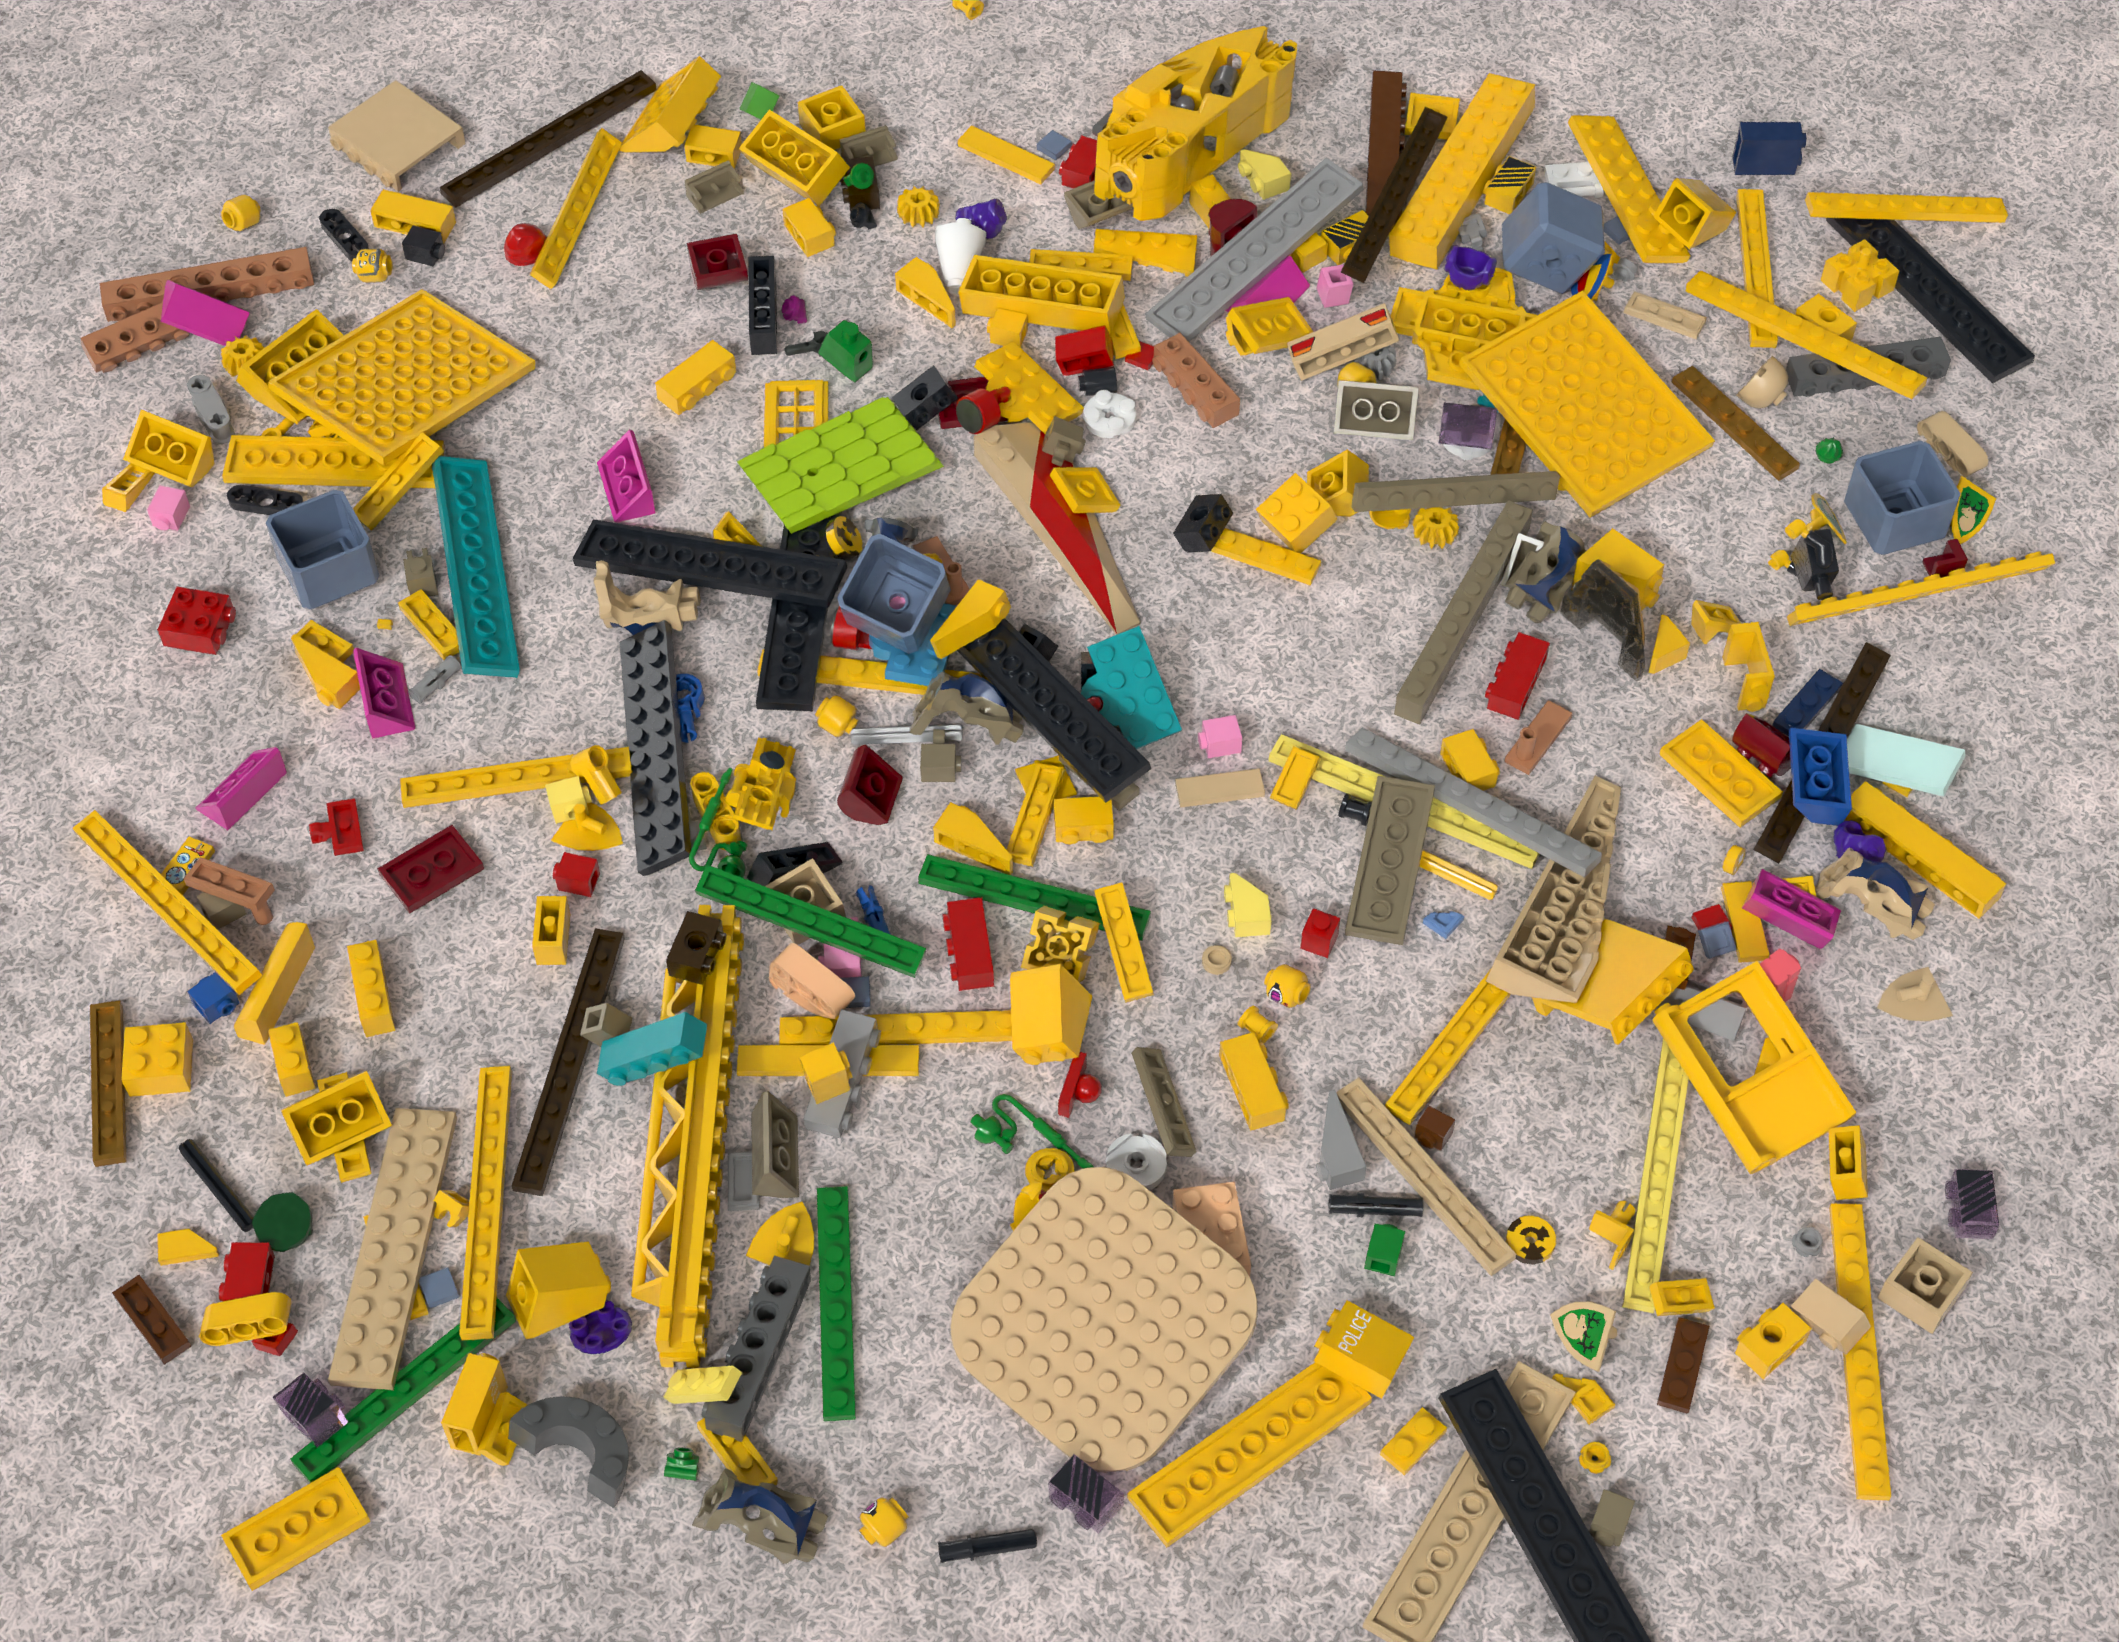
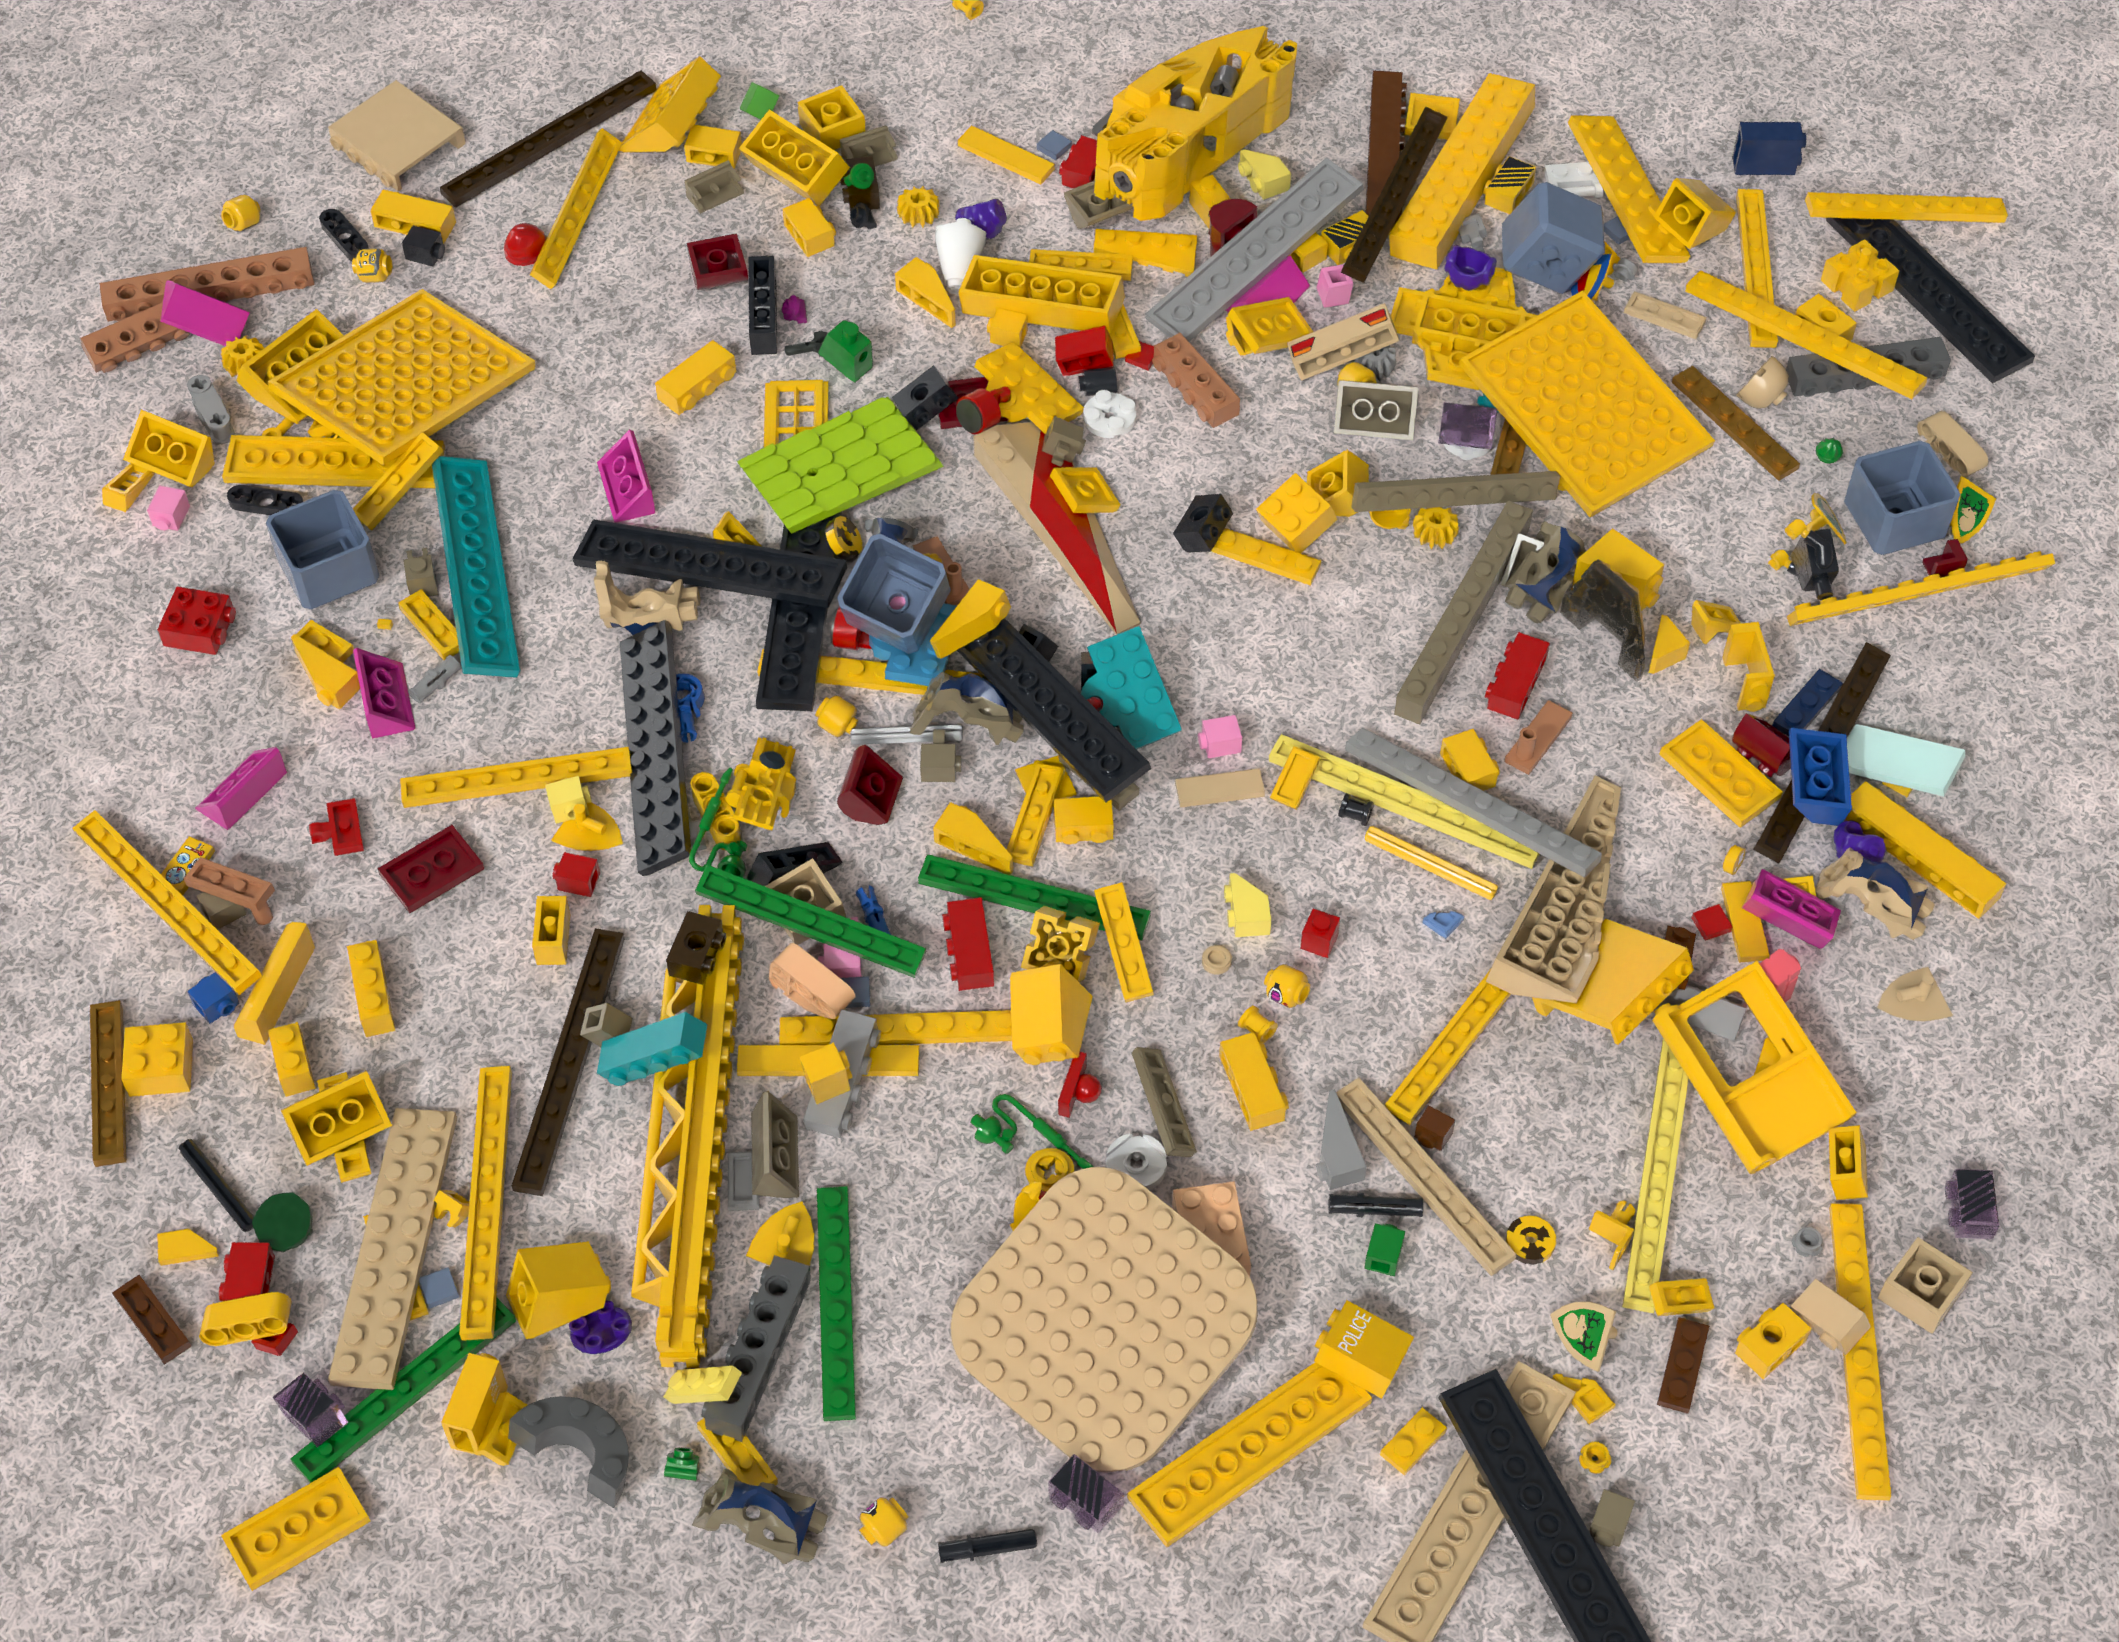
yellow piece [571,745,622,805] -> none
dark tan plate [1345,776,1435,945] -> none
sand blue tile [1698,922,1737,959] -> none

